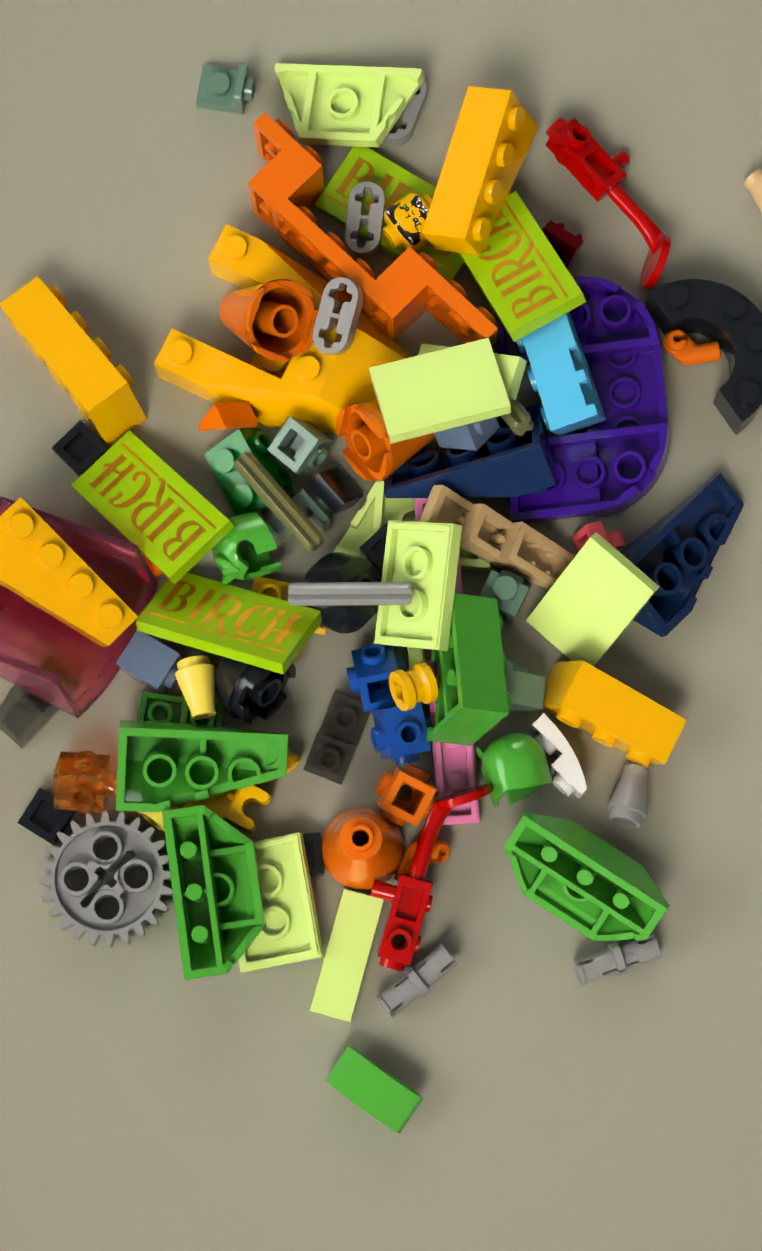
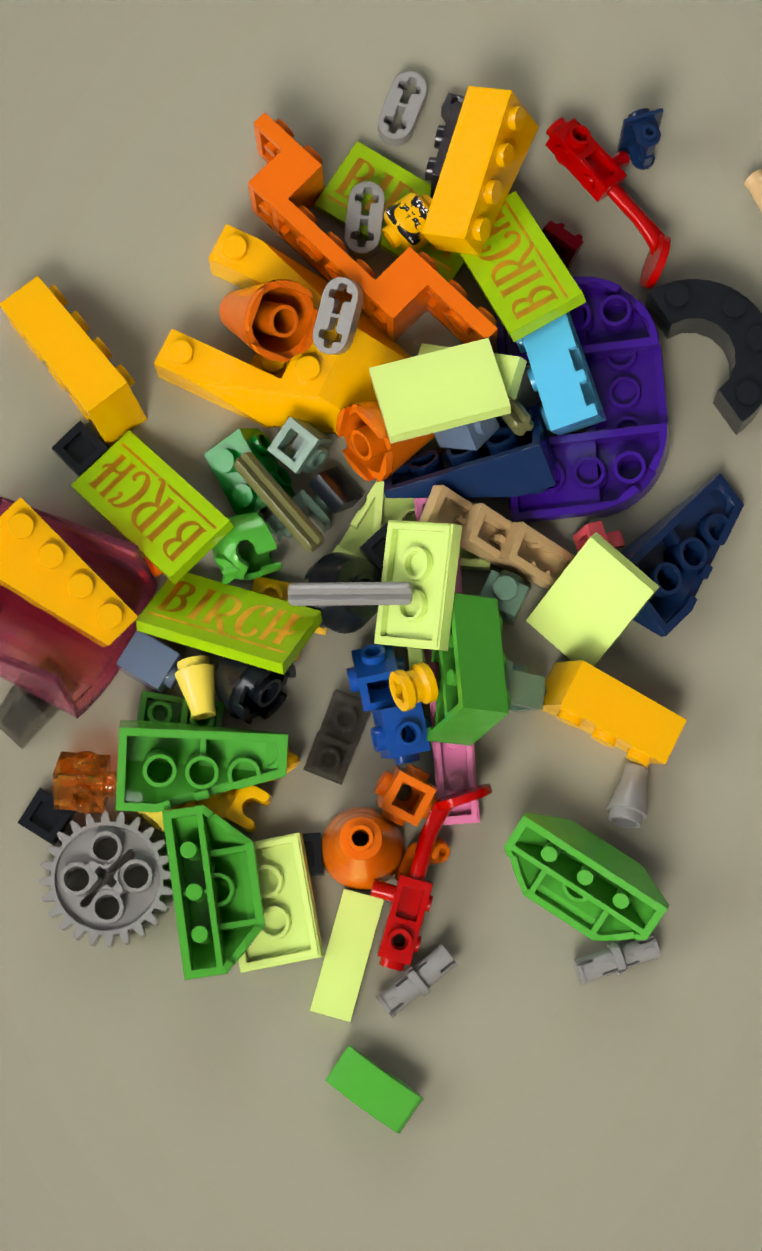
sand green bracket [196,62,256,114] -> none
orange slope [198,401,258,431] -> none
yellowish green wing [274,63,425,148] -> none
bright green helmet [476,733,552,807] -> none
white slope [530,713,587,799] -> none
orange arm [664,329,721,366] -> none
none -> black hinge [425,93,465,198]
none -> dark blue hinge [617,108,664,170]

